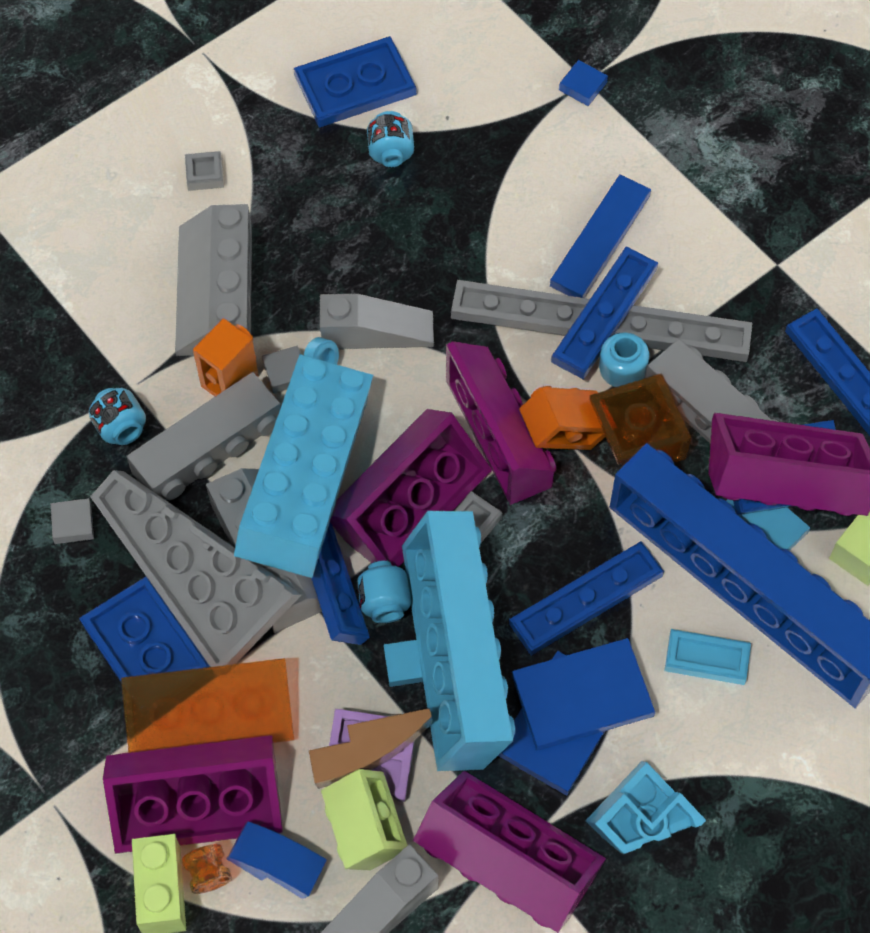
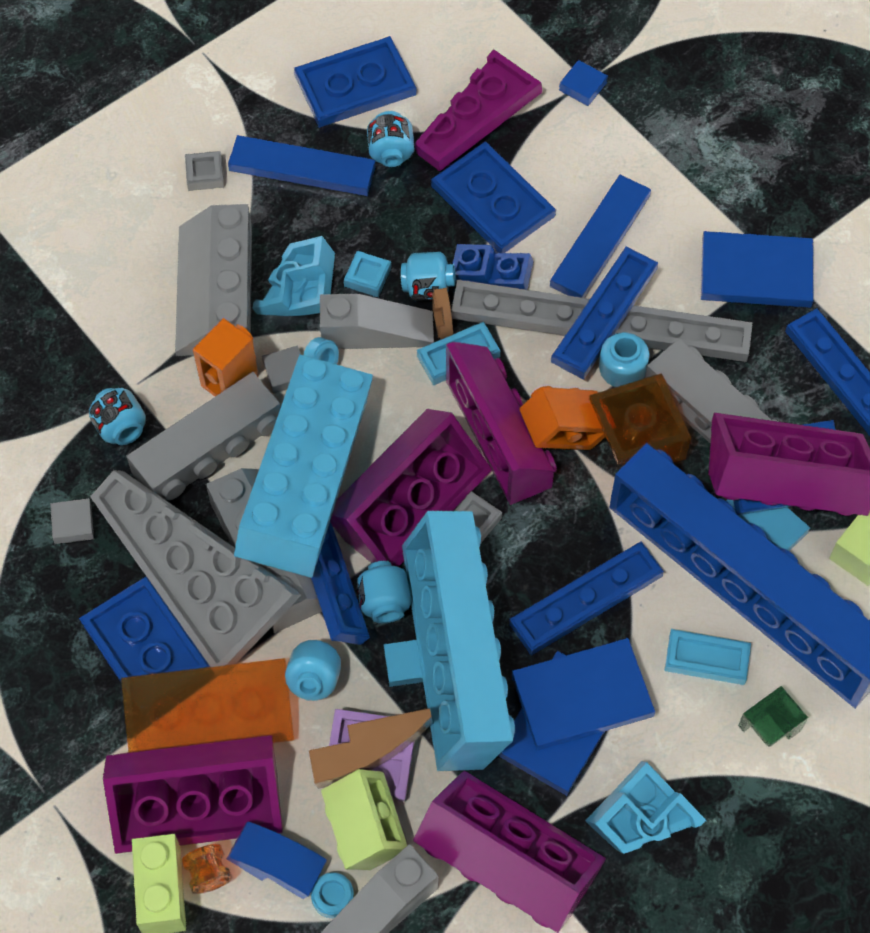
none -> blue tile [228,135,375,196]
none -> medium azure slope [253,236,335,316]
none -> medium azure head [285,640,341,701]
none -> medium azure tile [311,873,354,918]
none -> medium azure tile [344,251,391,297]
none -> medium azure head [401,252,456,301]
none -> magenta wing [414,49,542,171]
none -> medium azure tile [417,322,500,386]
none -> blue tile [431,141,556,253]
none -> medium nougat tile [432,288,453,340]
none -> blue slope [453,244,534,290]
none -> blue tile [701,231,813,308]
none -> clear green panel [738,686,808,747]

